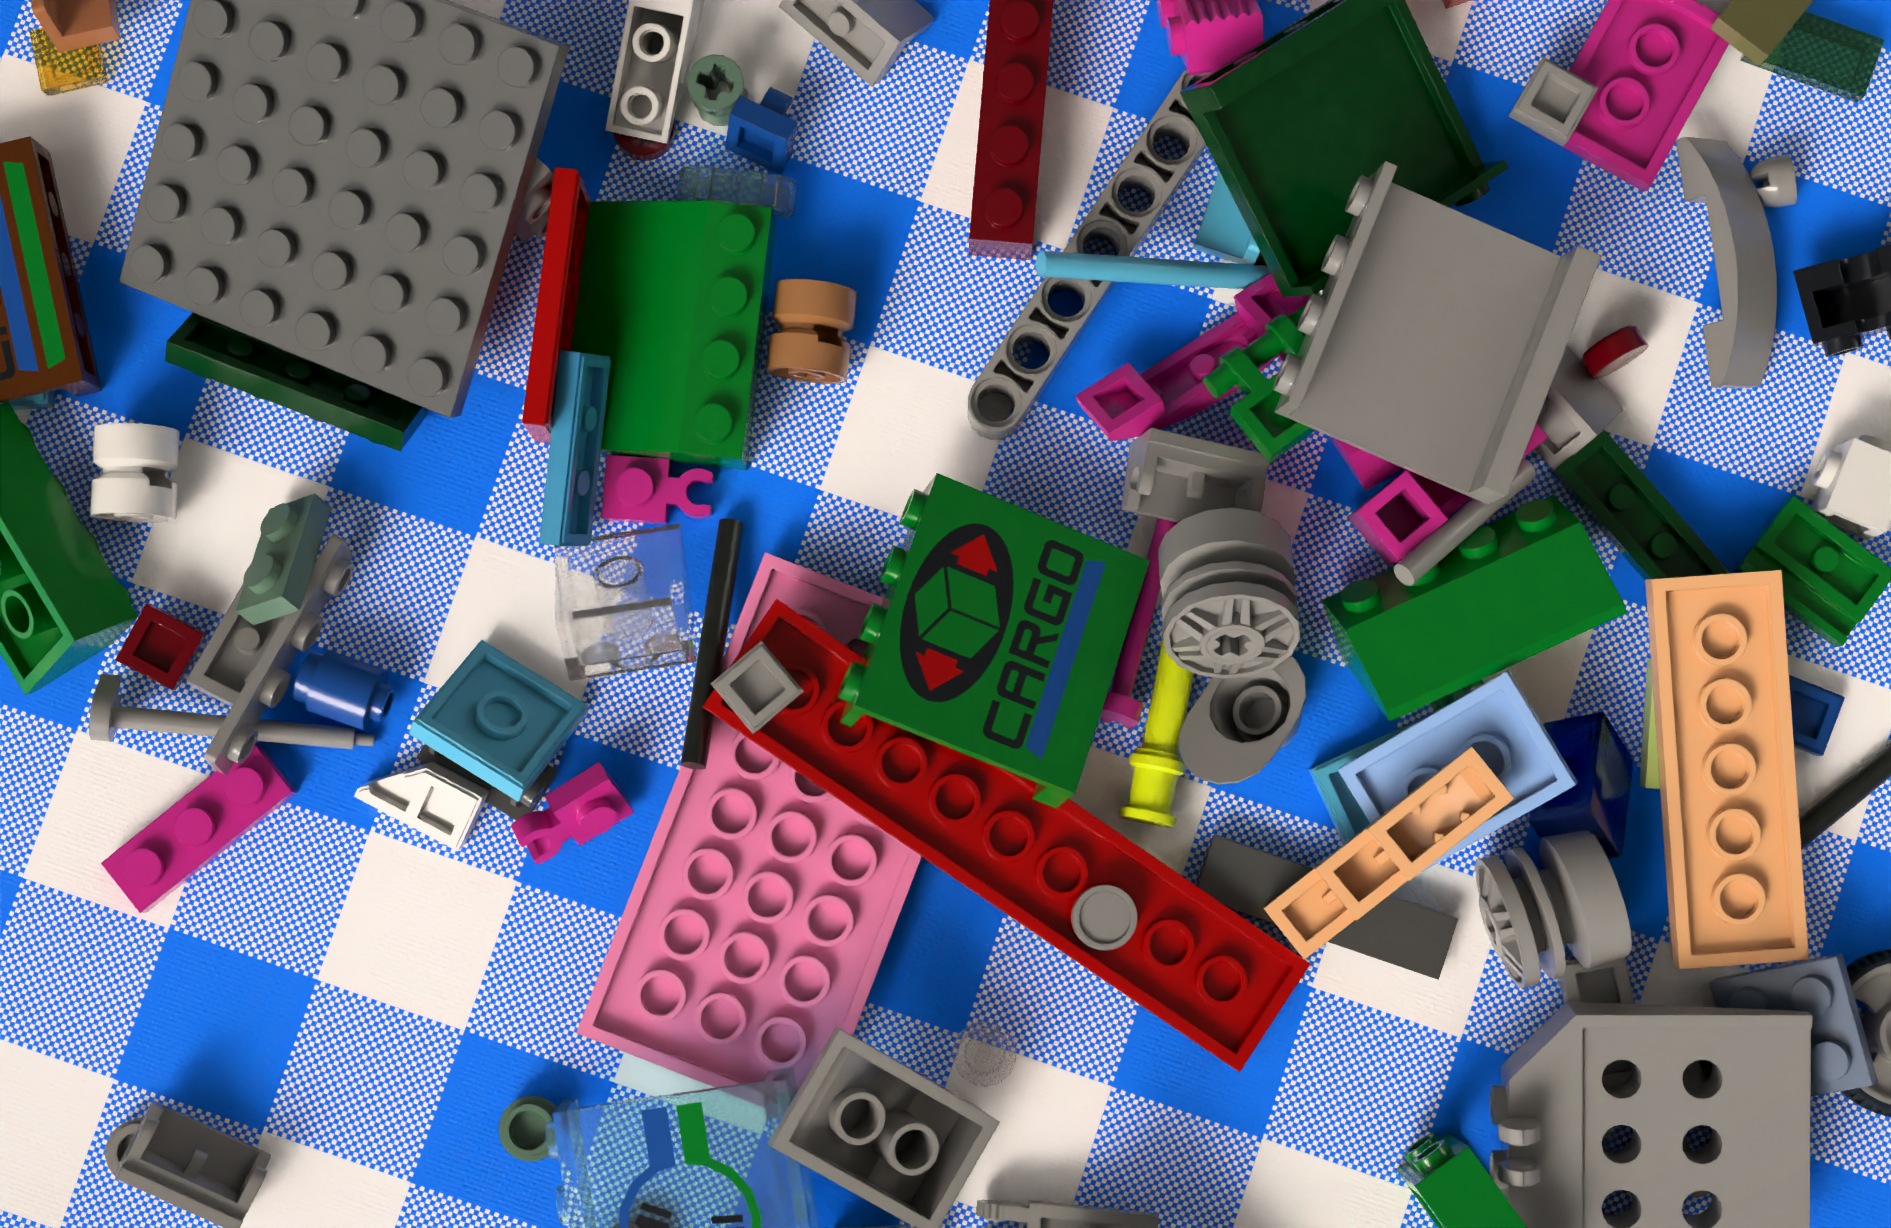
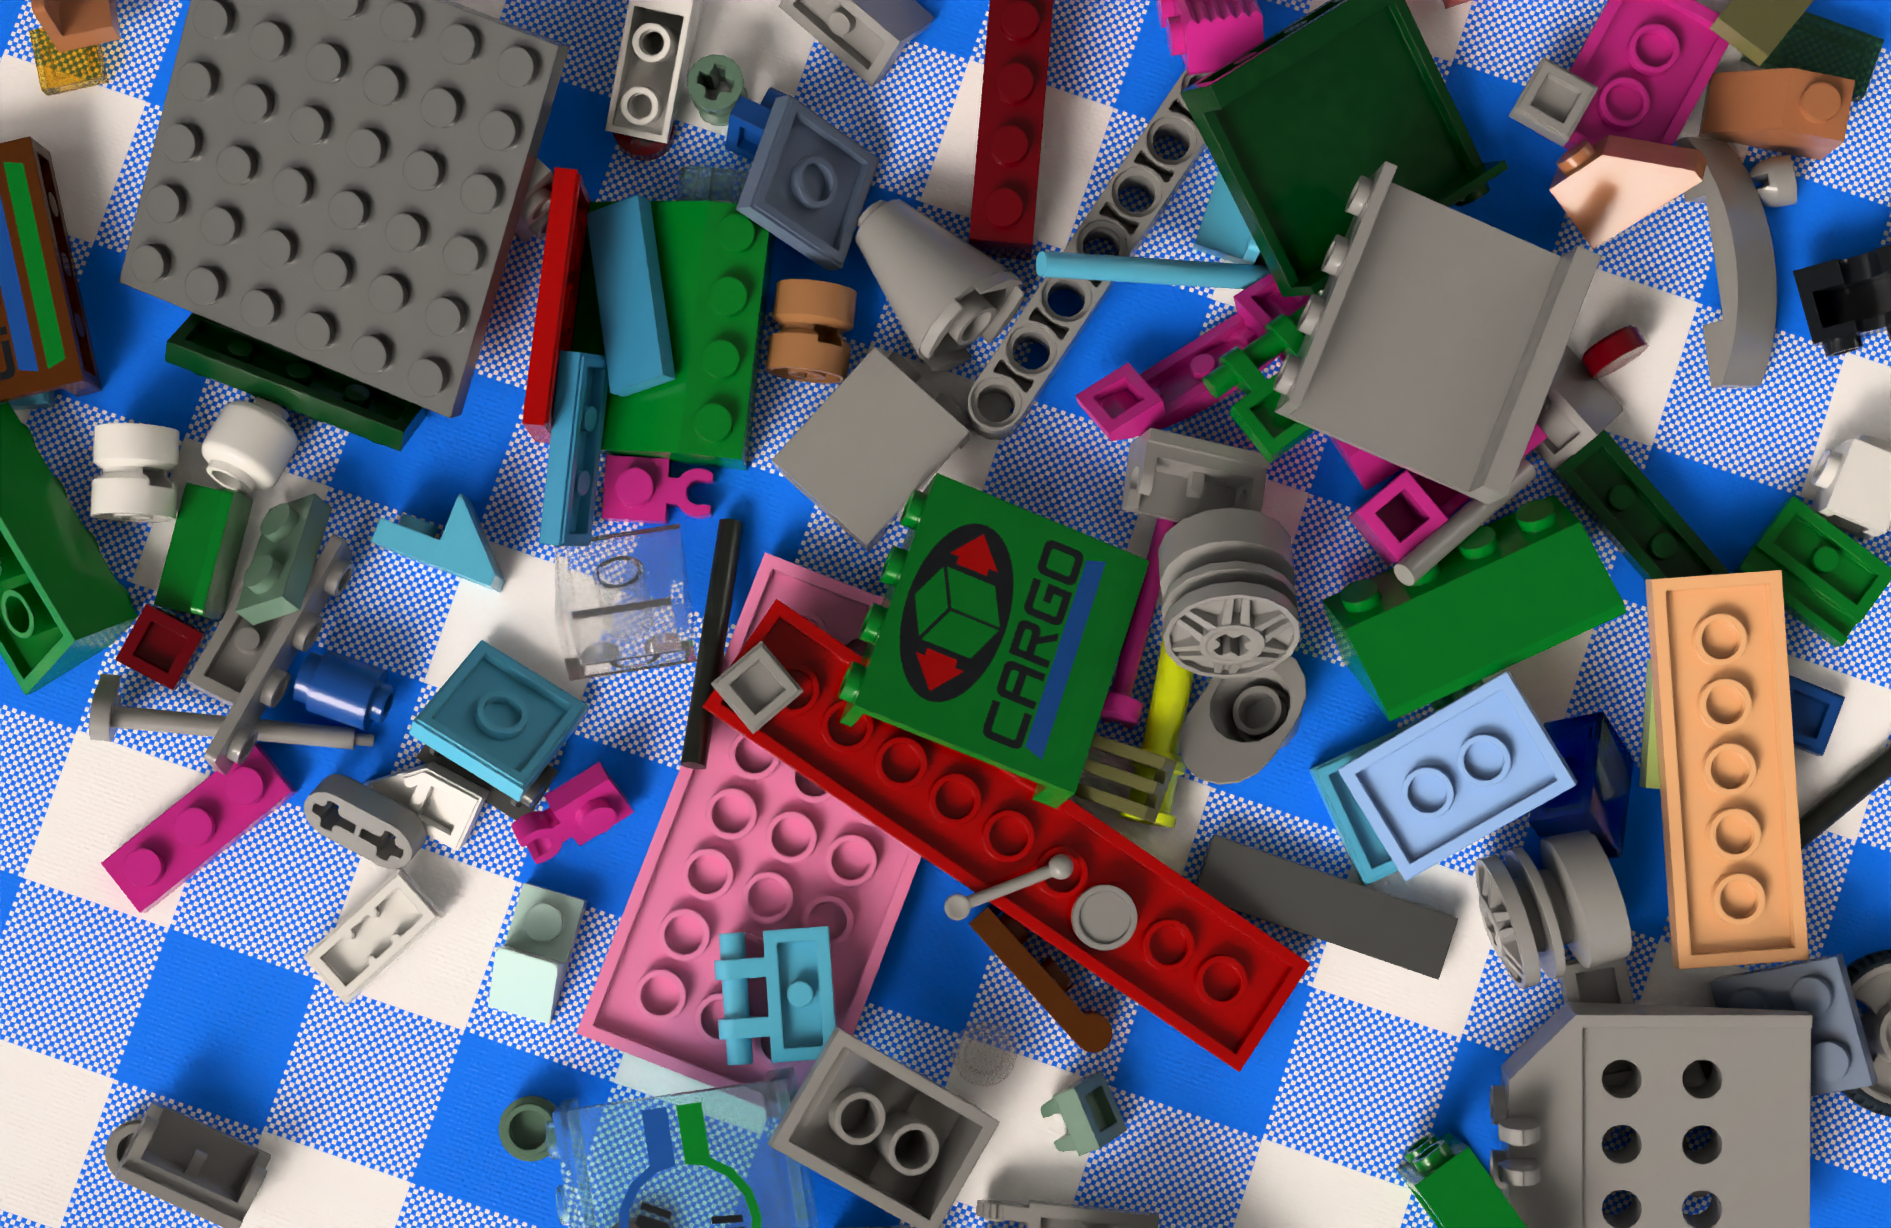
light nougat slope [1263,746,1514,960] -> none
none -> green panel [154,482,254,621]
none -> white head [201,397,298,495]
none -> white plate [303,869,446,1005]
none -> light grey beam [304,774,427,869]
none -> medium azure slope [371,493,505,593]
none -> light aqua slope [488,883,588,1024]
none -> dark azure tile [586,194,676,397]
none -> medium azure plate [714,926,836,1065]
none -> sand blue tile [736,94,880,271]
none -> light grey panel [772,347,970,552]
none -> light grey cone [855,199,1024,372]
none -> light grey hinge [944,854,1074,921]
none -> reddish brown plate [968,906,1112,1053]
none -> sand green tile [1040,1070,1128,1156]
none -> olive tile [1073,734,1177,823]
none -> slope [1549,135,1707,250]
none -> nougat slope [1698,68,1855,160]

